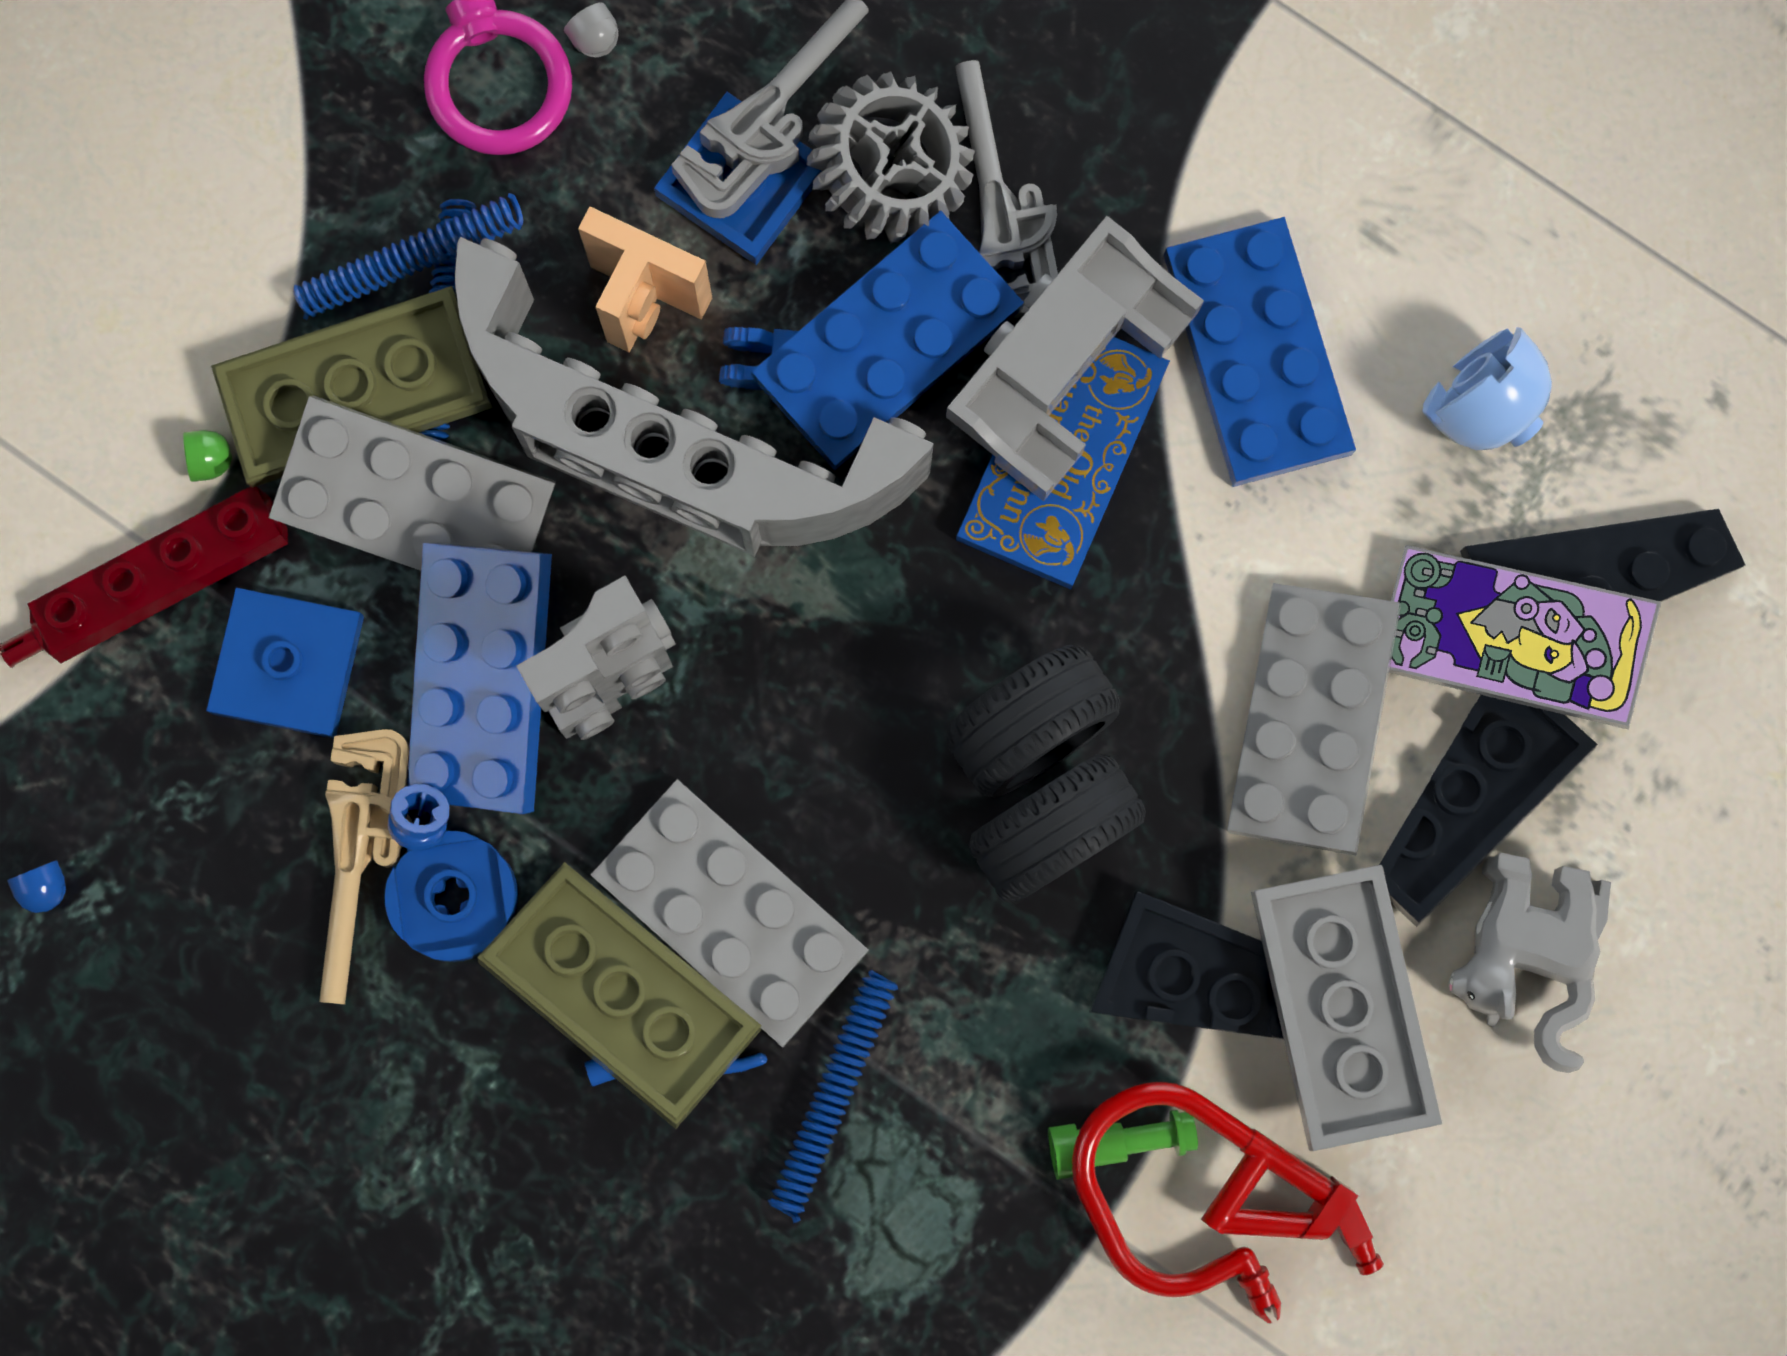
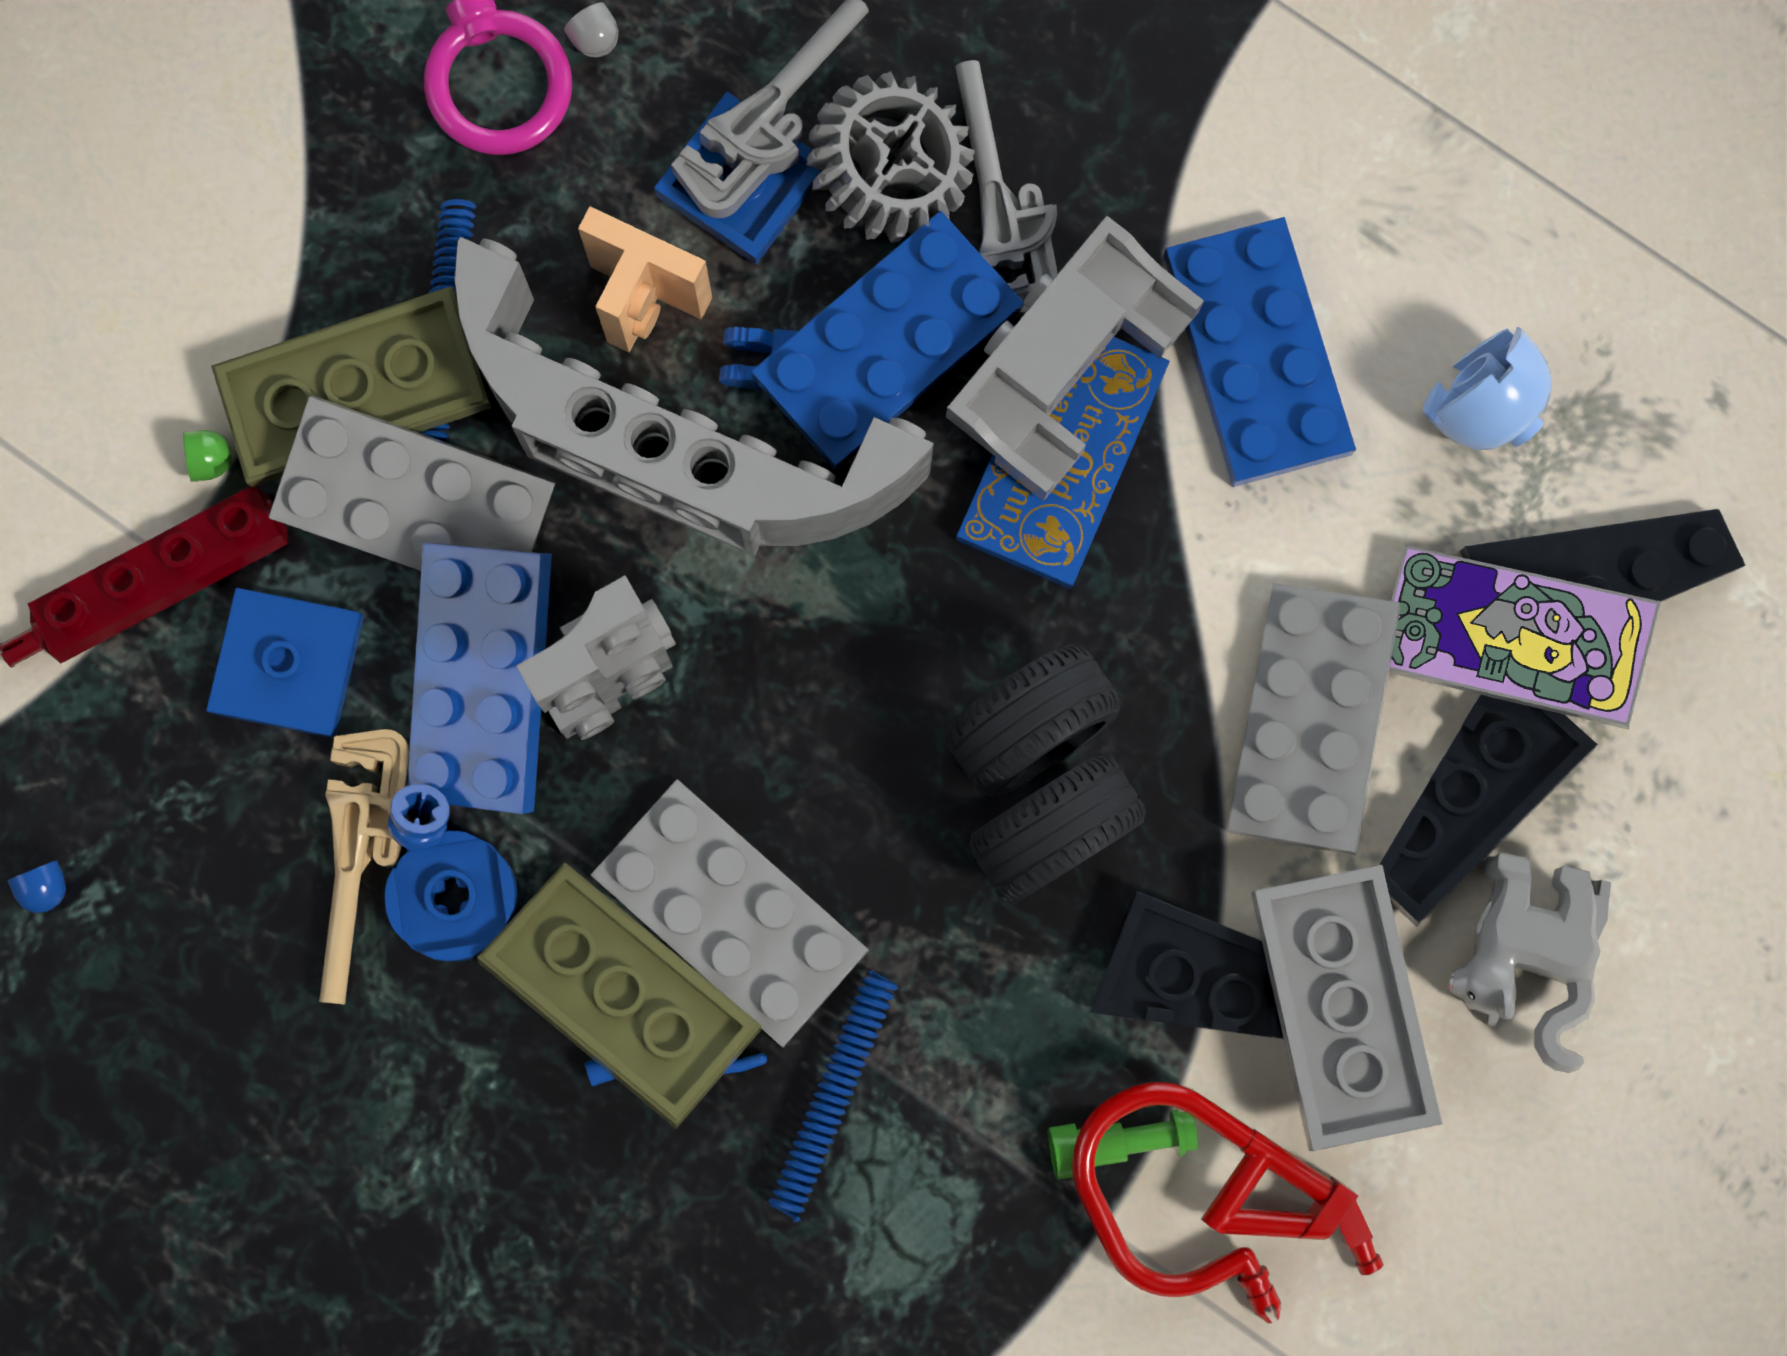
blue piece [293,193,523,320] -> none

